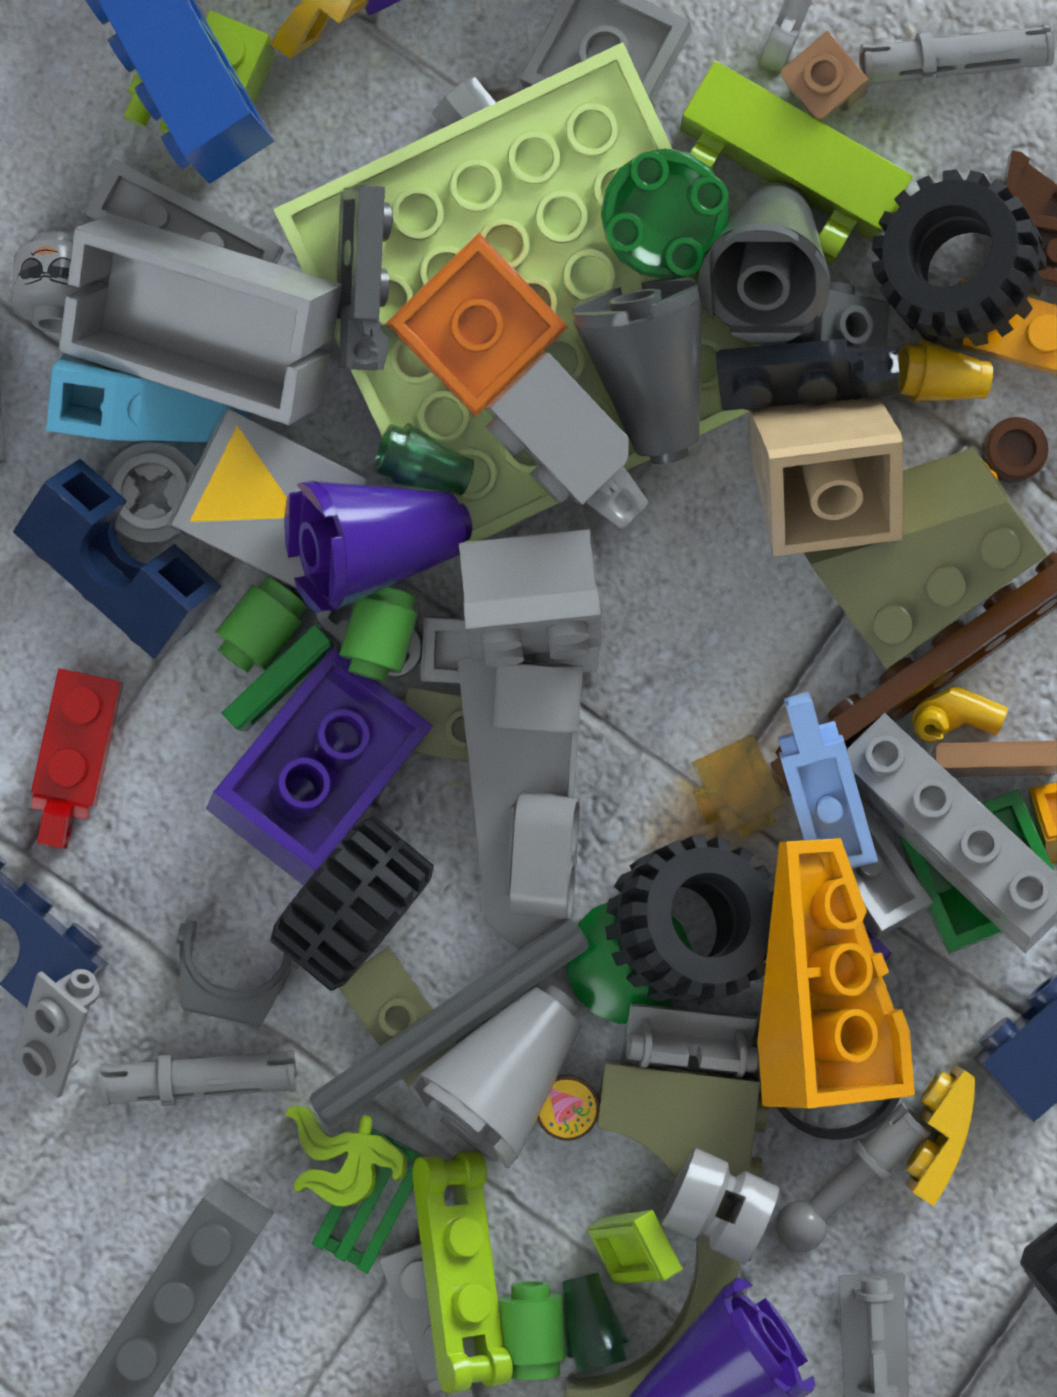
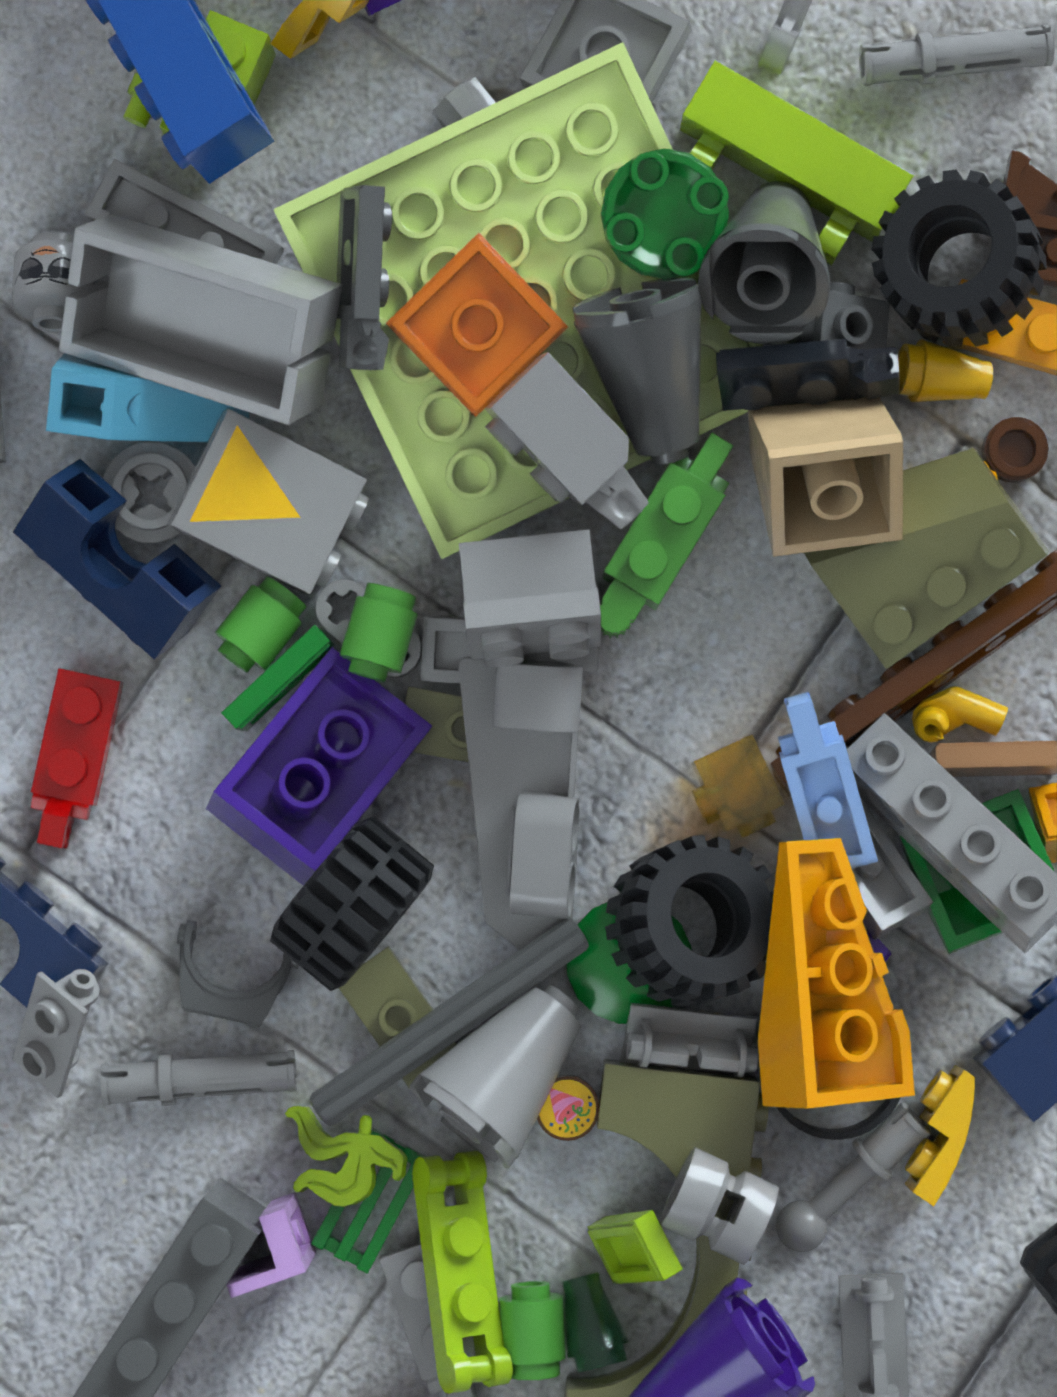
dark purple cone [284,481,472,613] -> none
clear green cone [374,423,474,496] -> none
medium nougat bracket [781,30,869,121] -> none
none -> lavender panel [227,1192,316,1298]
none -> bright green hinge [600,433,734,639]

